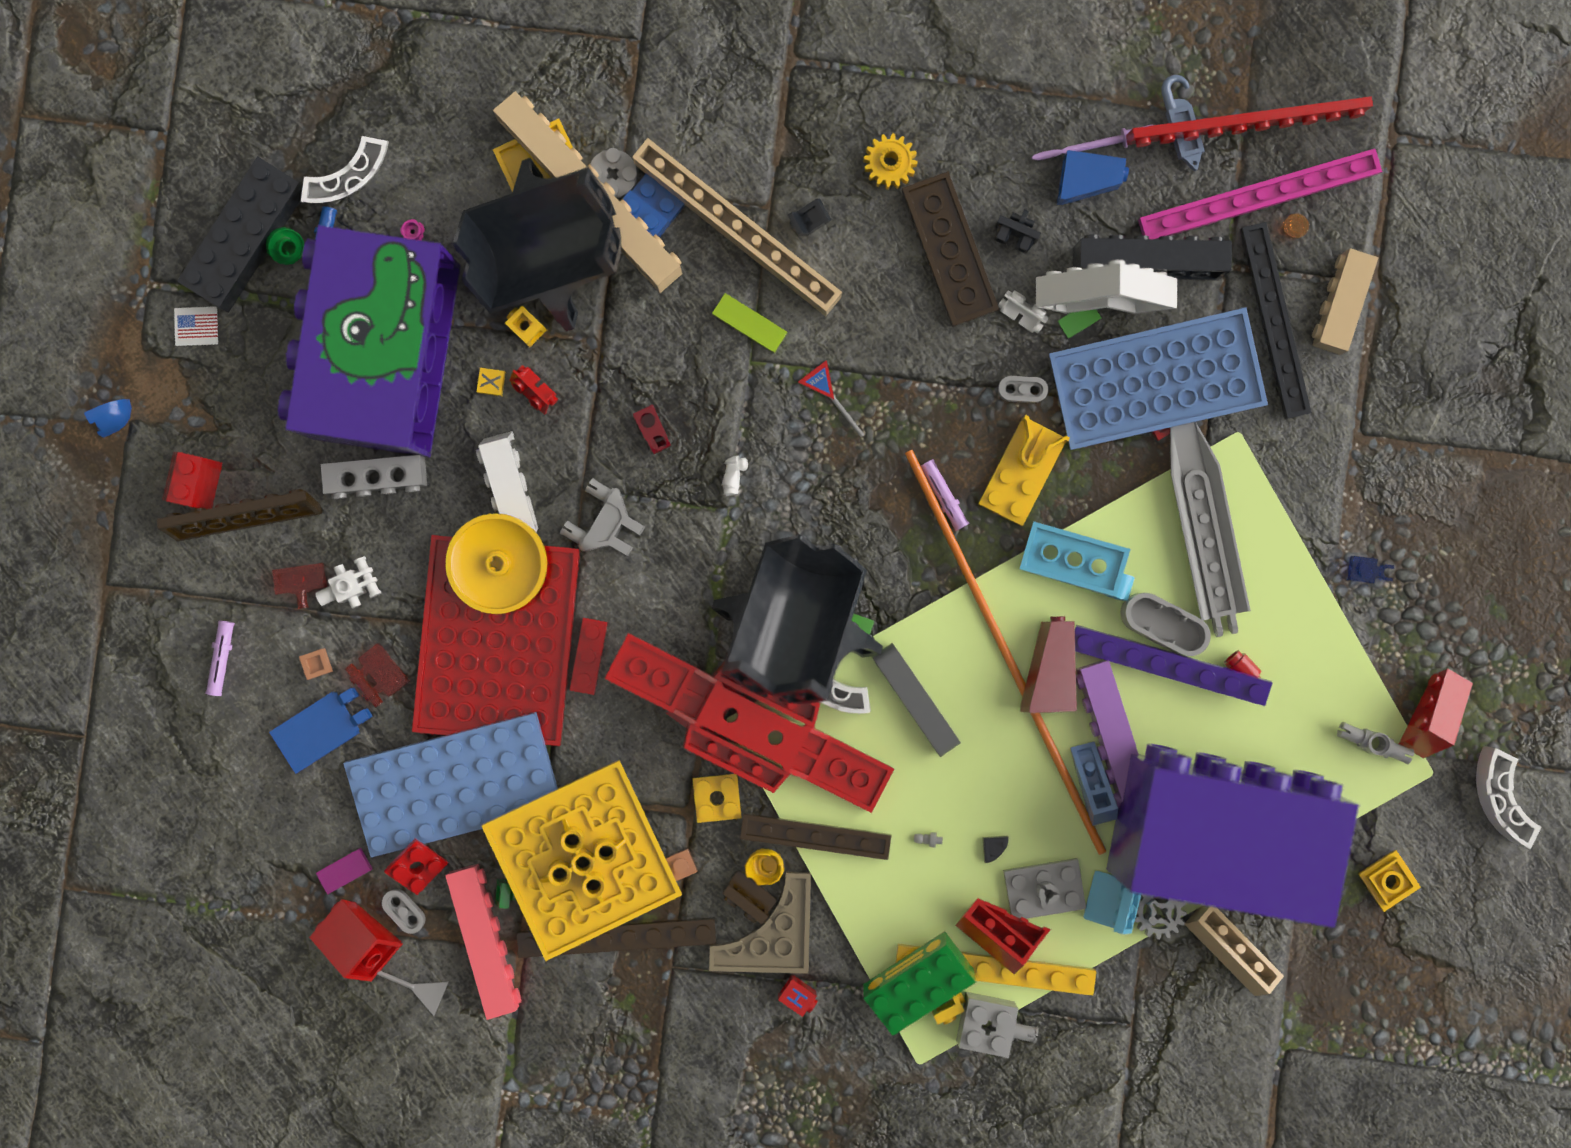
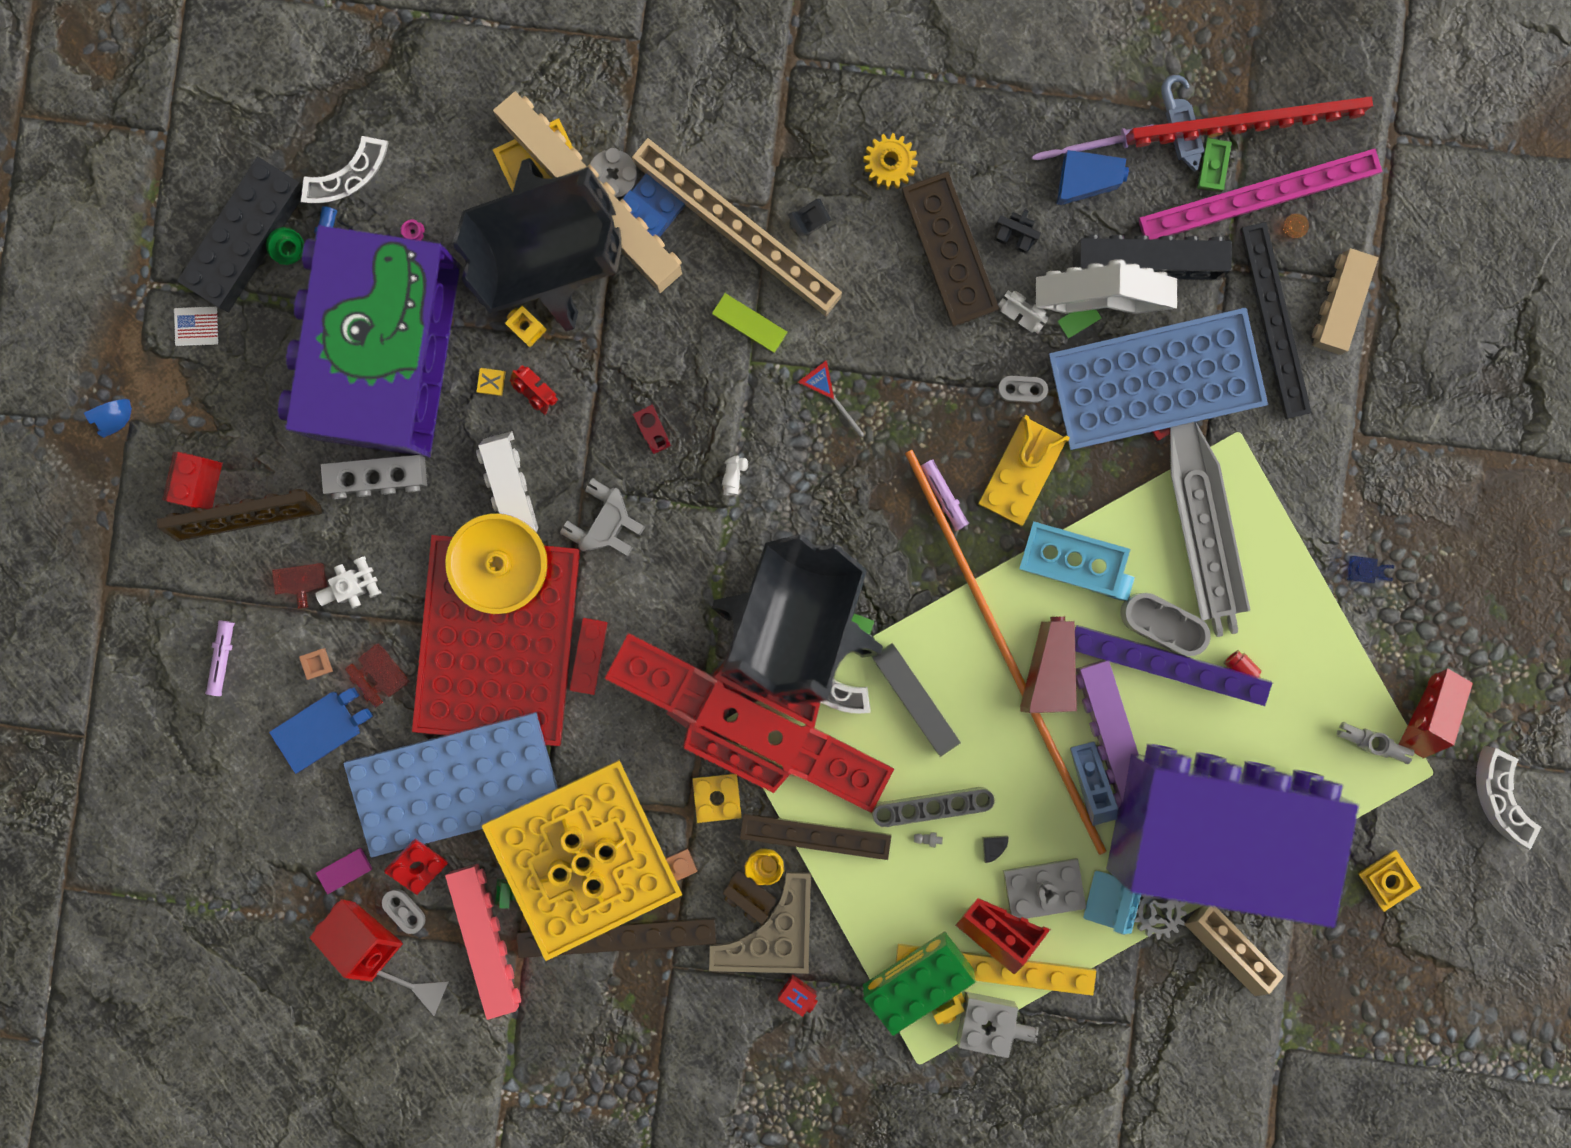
none -> dark grey beam [872,787,995,827]
none -> bright green plate [1197,138,1232,192]

